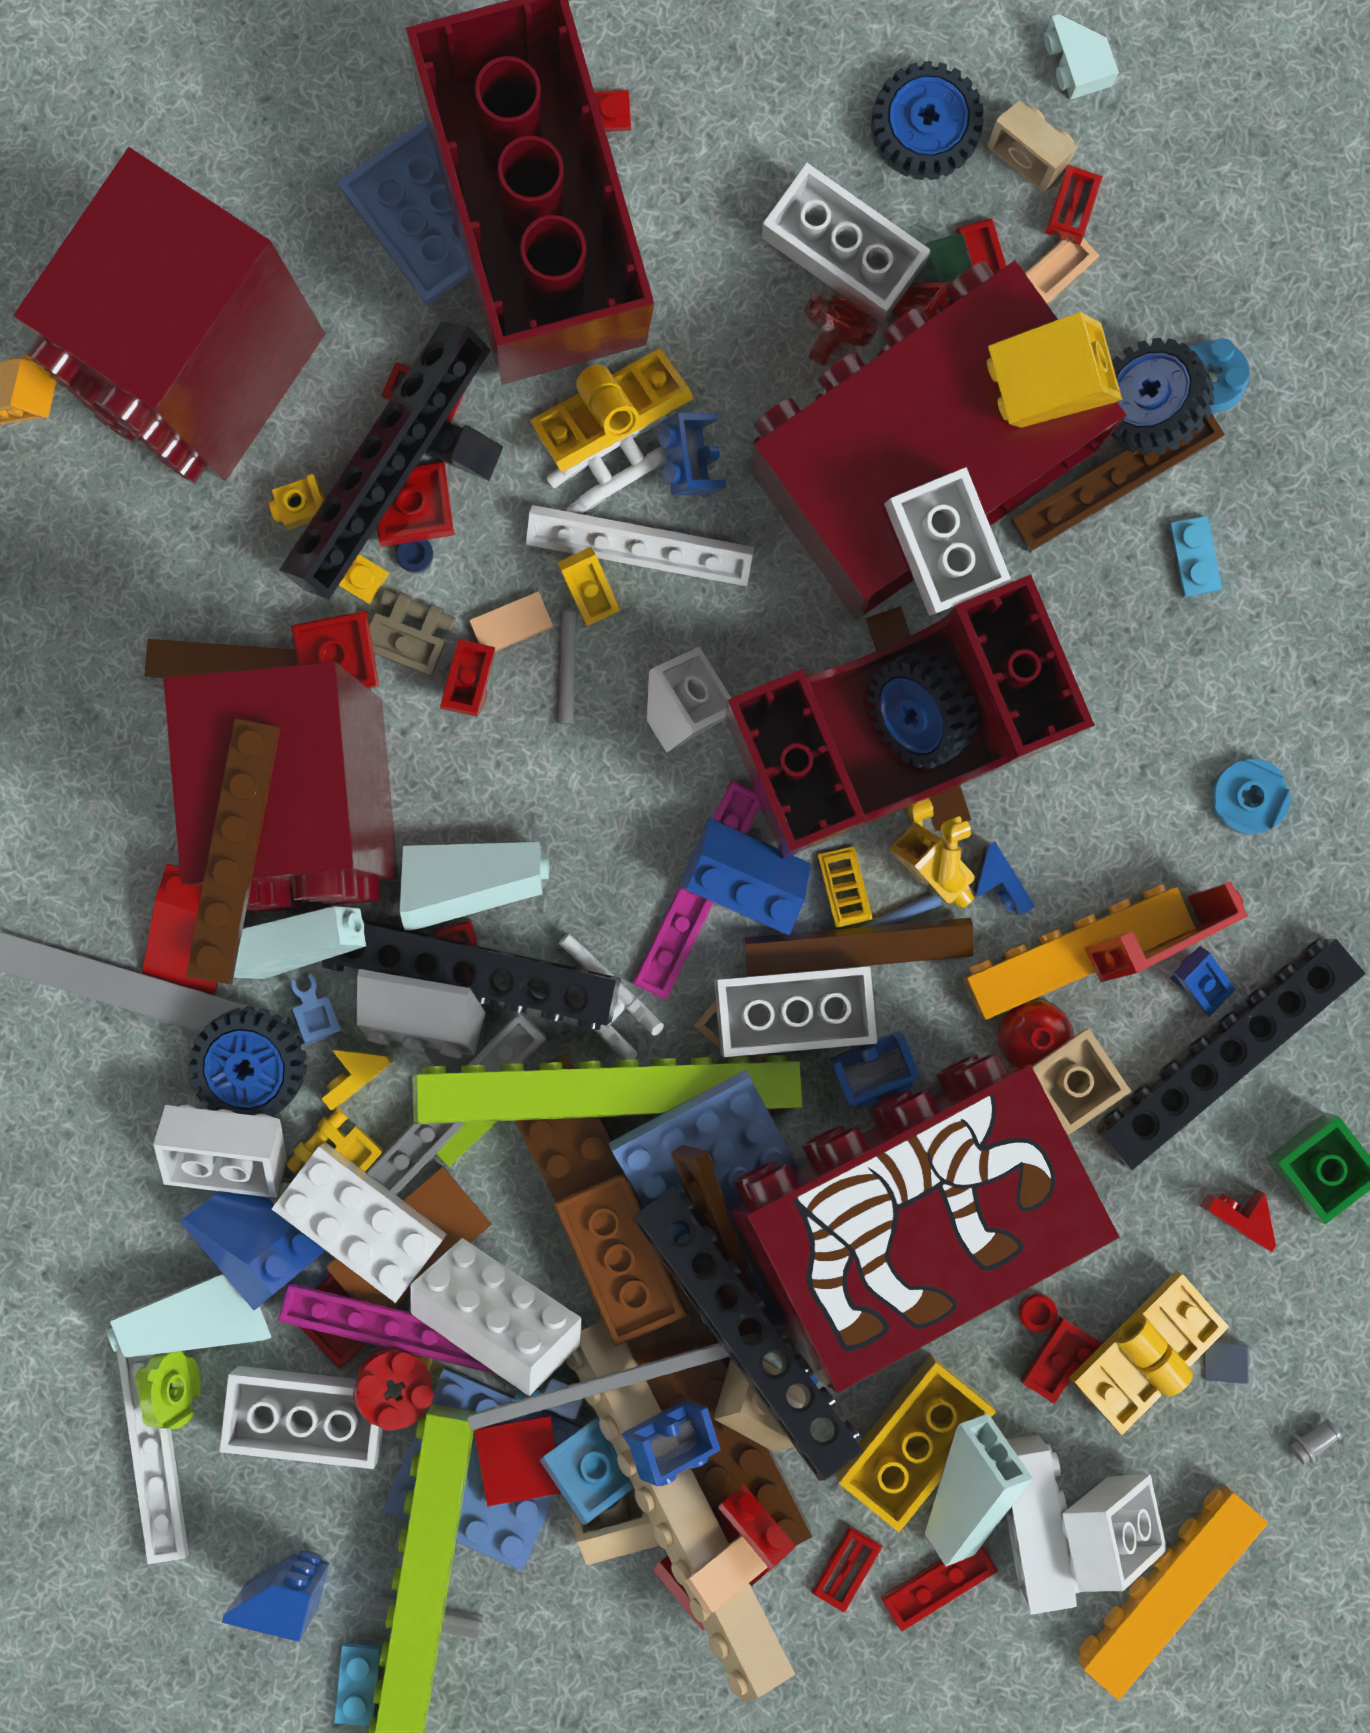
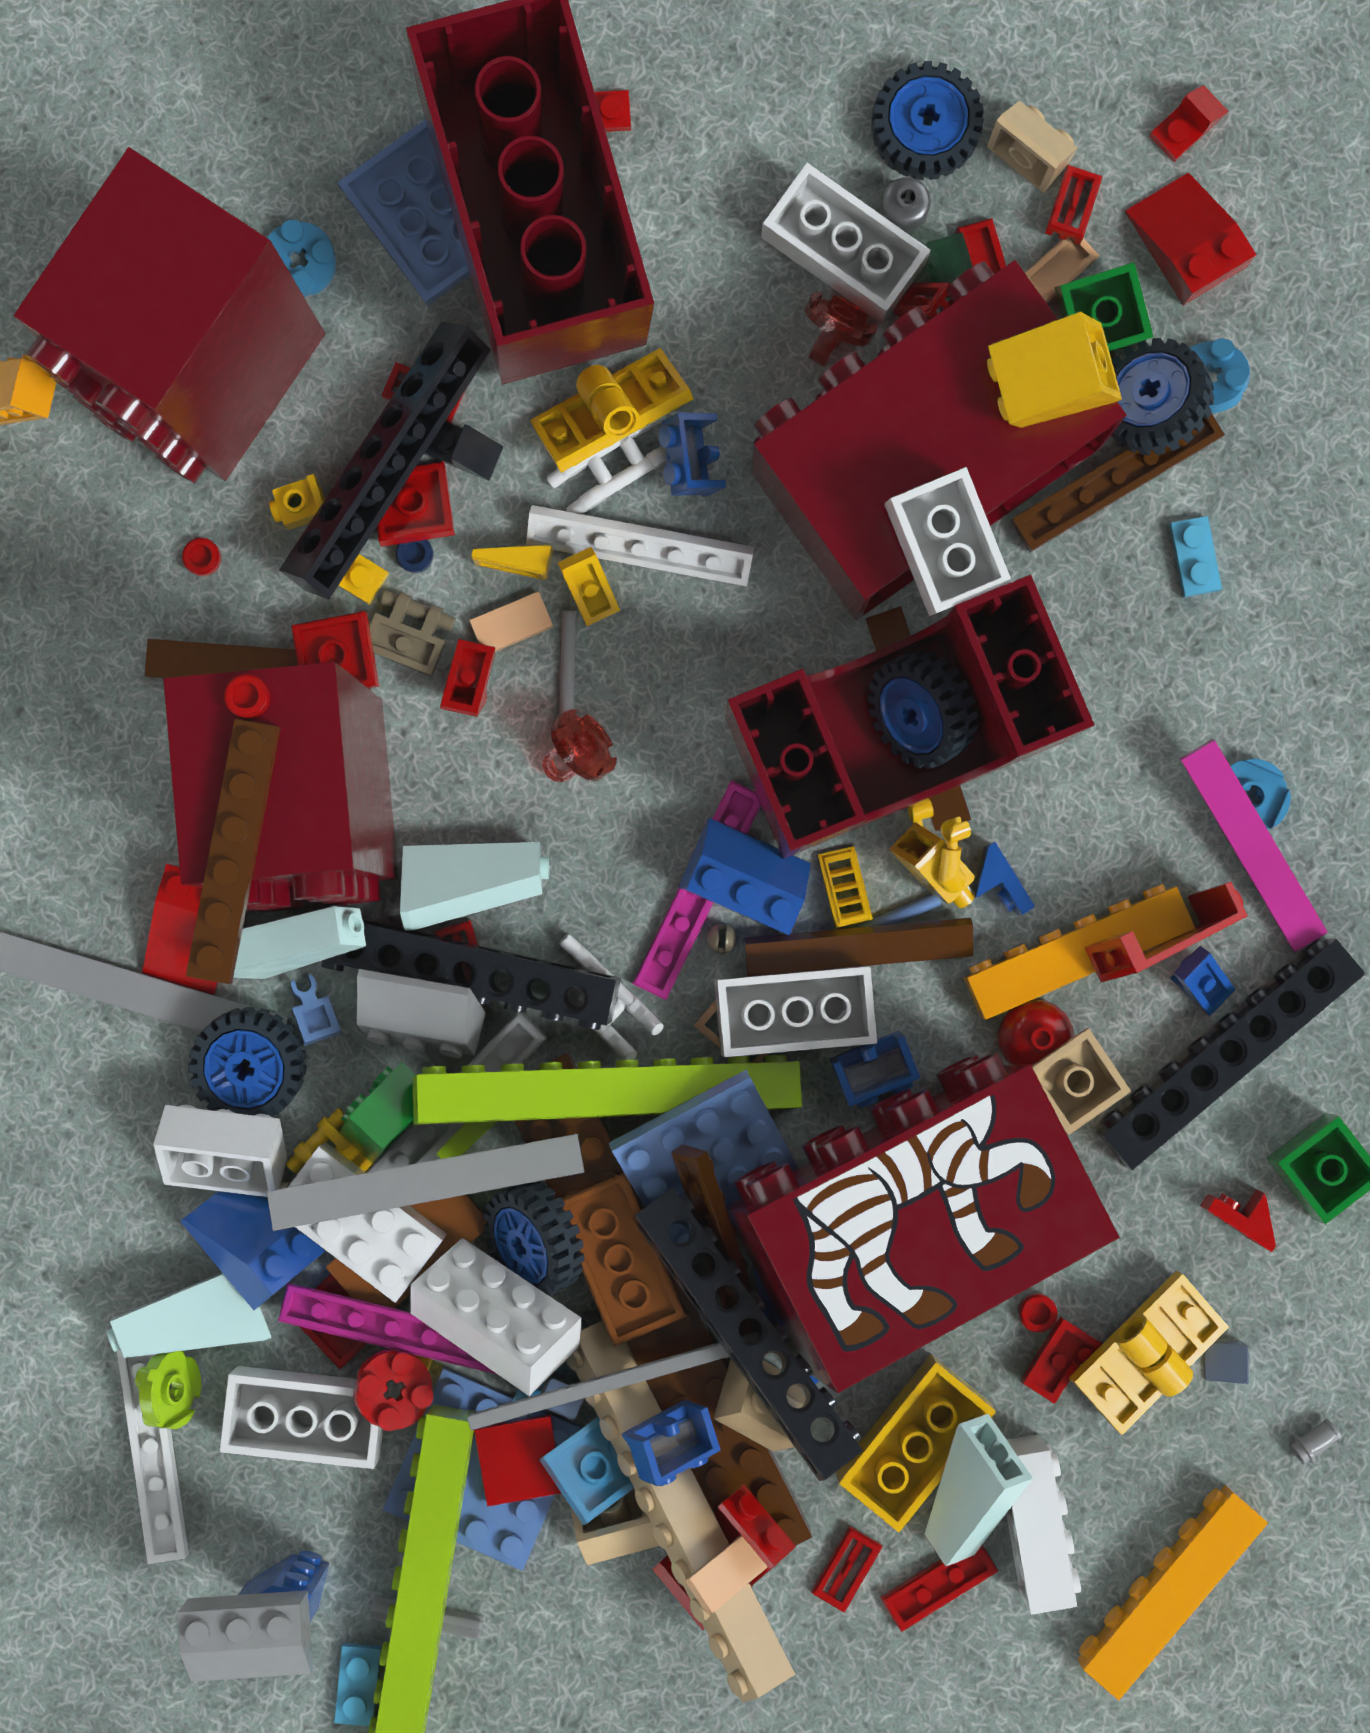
yellow slope [322,1049,395,1110] -> none
white slope [647,647,731,753] -> none
light aqua slope [1044,14,1119,100] -> none
white brick [1062,1474,1167,1592] -> none
none -> light grey slope [177,1590,313,1682]
none -> red tile [182,538,221,576]
none -> red tile [224,674,270,719]
none -> dark azure plate [267,220,336,297]
none -> light grey tile [267,1134,584,1231]
none -> green brick [340,1062,416,1164]
none -> yellow slope [471,545,553,580]
none -> black wheel [483,1182,584,1296]
none -> clear red tile [542,709,617,782]
none -> dark tan hinge [707,923,737,954]
none -> flat silver head [880,177,931,233]
none -> green brick [1054,262,1154,351]
none -> red slope [1125,172,1257,306]
none -> red slope [1149,85,1229,163]
none -> dark pink tile [1179,739,1328,952]

